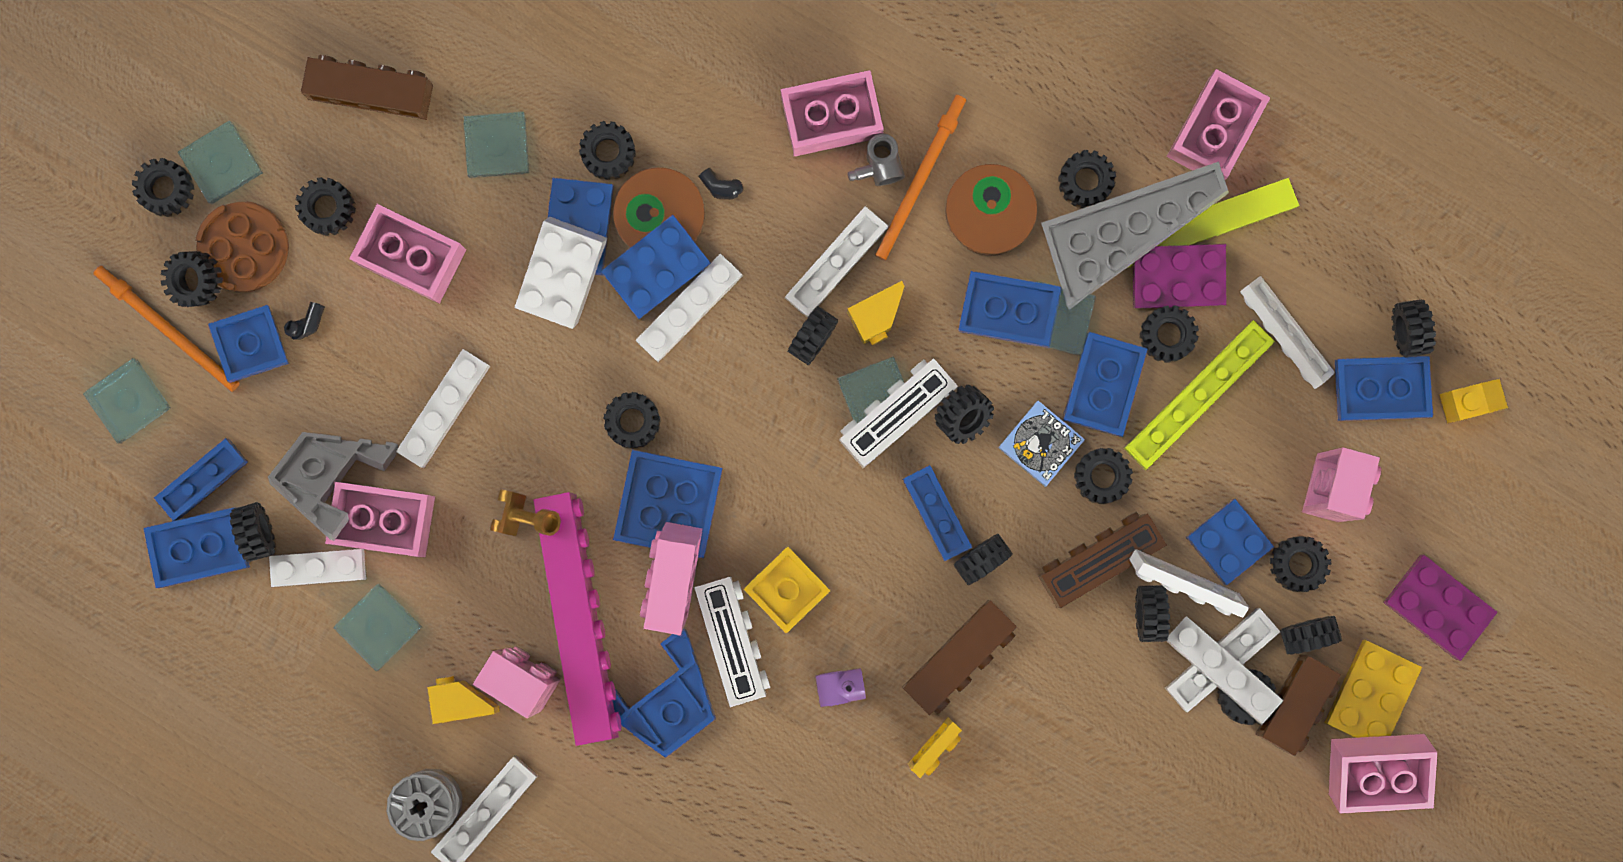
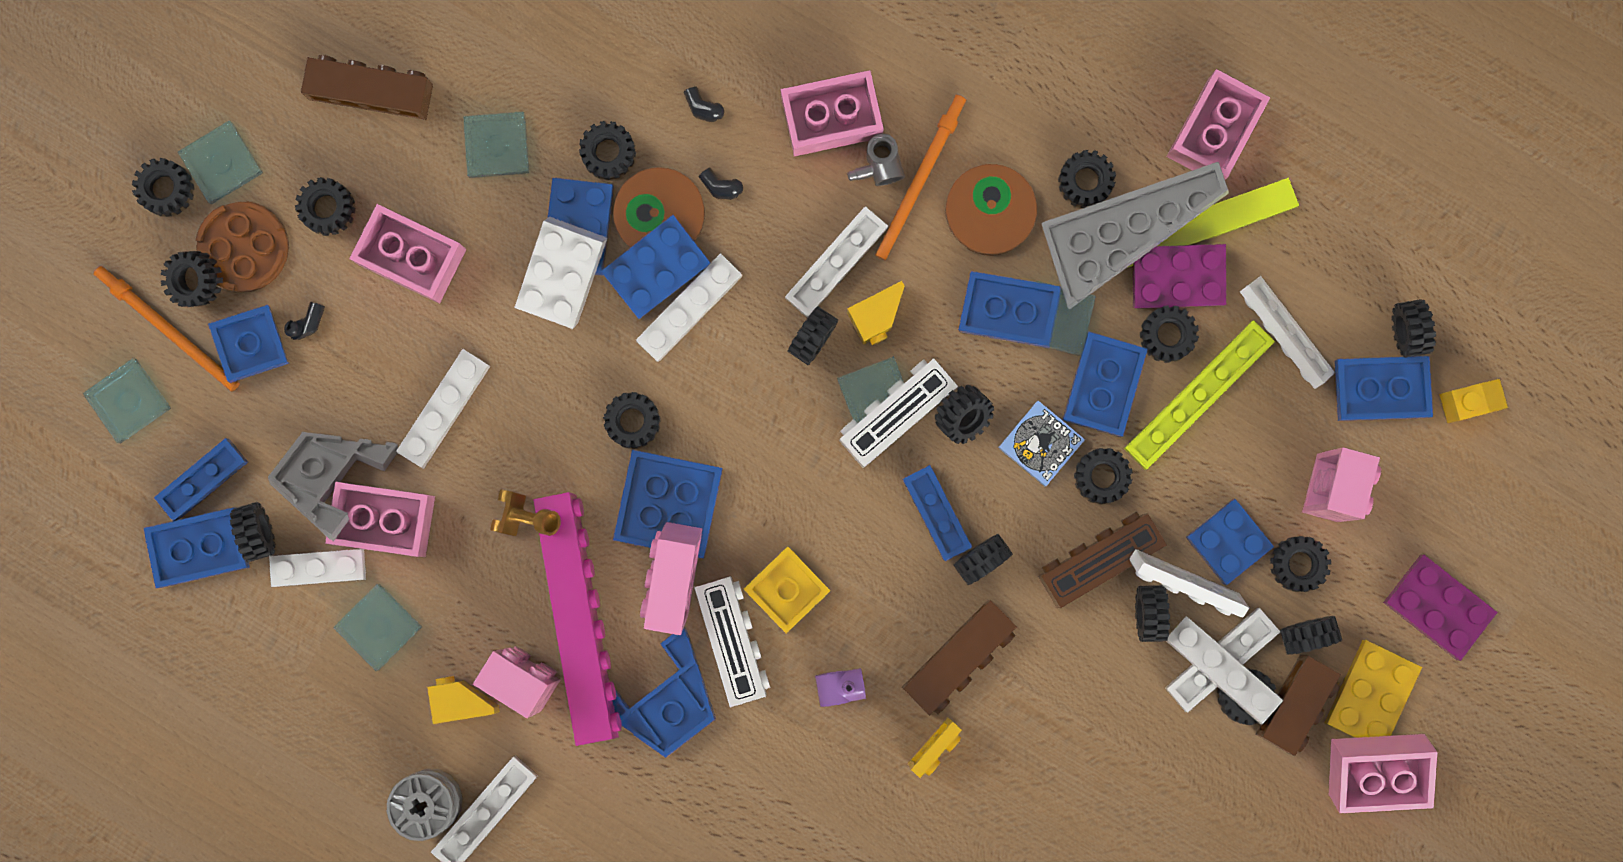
none -> black arm [683,86,725,122]

